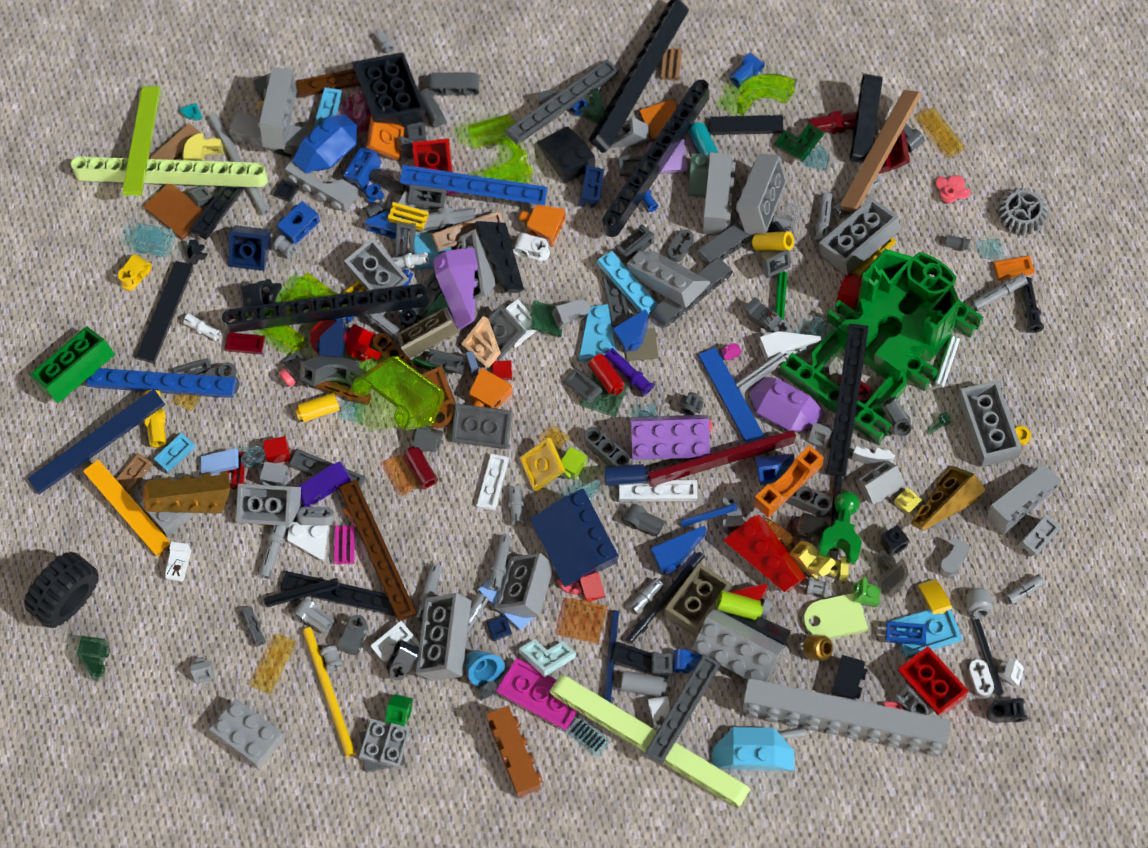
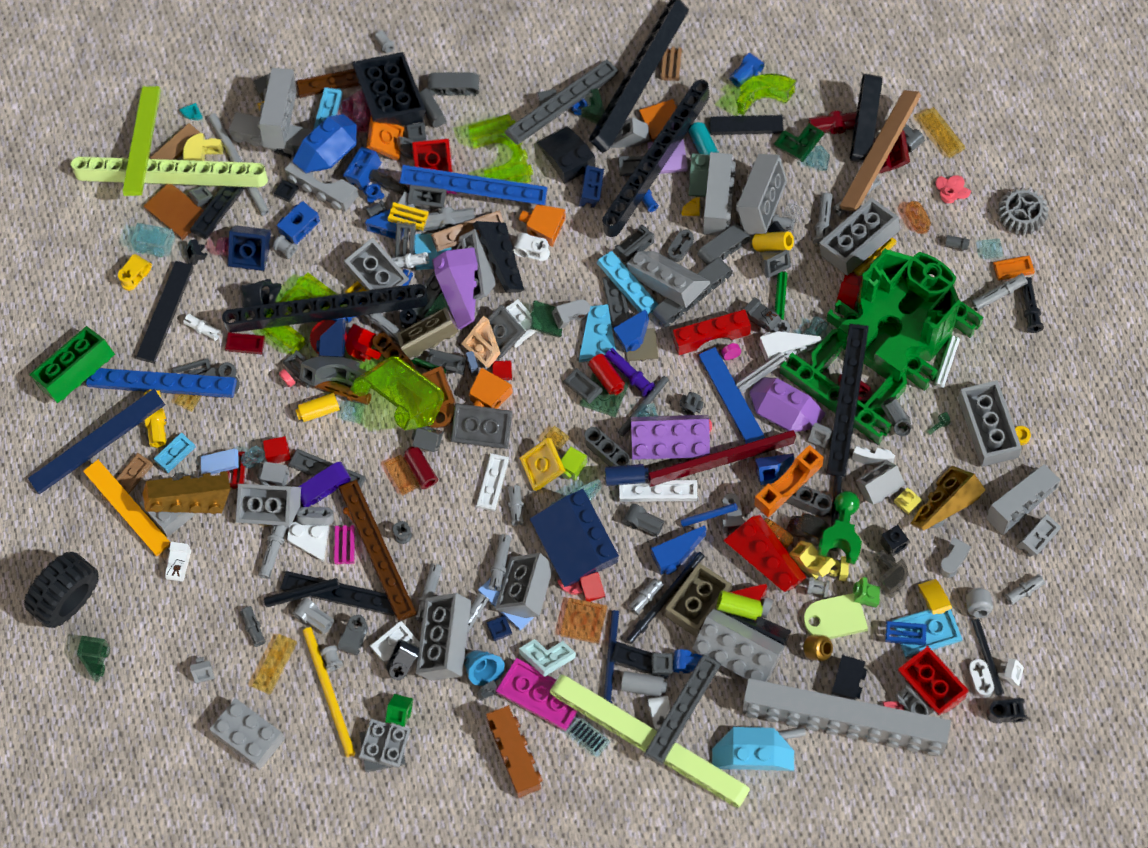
none -> clear pink tile [216,237,229,256]
none -> dark grey bush [393,521,412,544]
none -> dark grey bar [618,376,669,437]
none -> red arch [673,309,751,356]
none -> yellow tile [681,197,700,216]
none -> clear orange beam [905,201,931,234]

